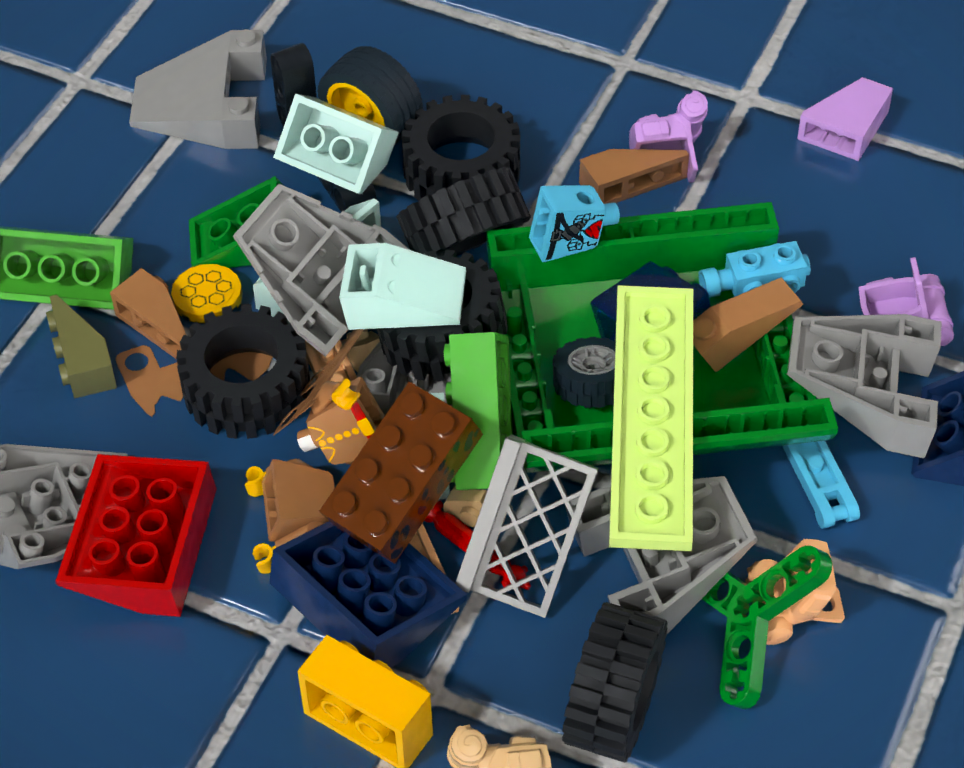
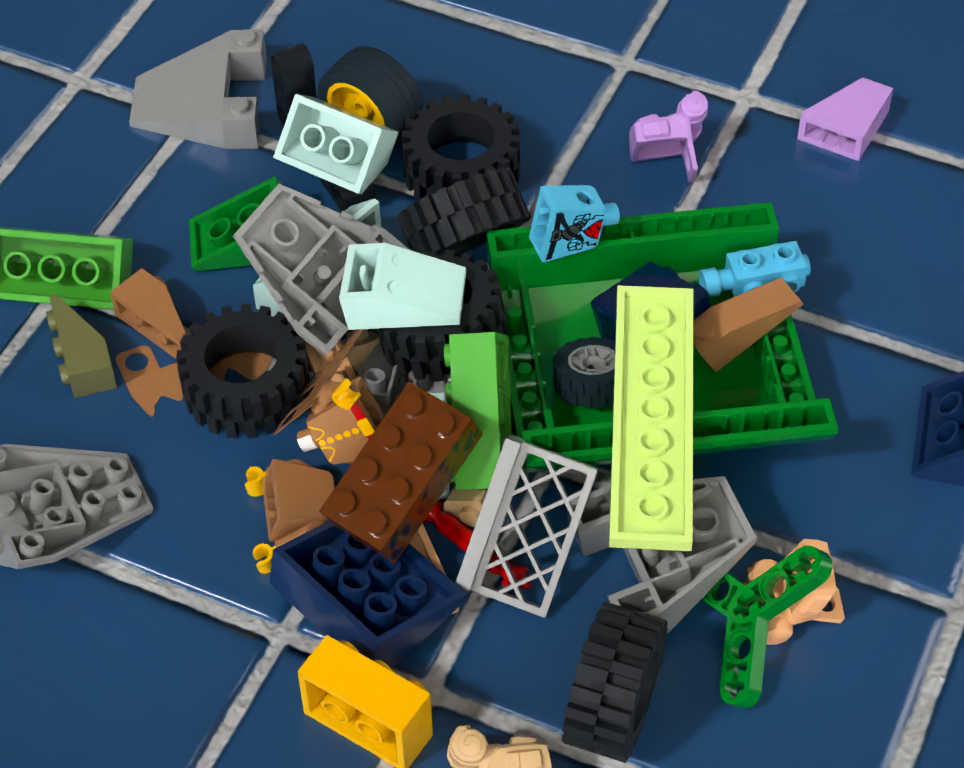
red slope [55,454,217,617] -> none
yellow tile [171,264,243,323] -> none
medium nougat slope [579,149,689,204] -> none
medium azure plate [783,441,860,529] -> none
light grey wedge [787,314,942,458] -> none
lavender piece [858,257,954,346] -> none

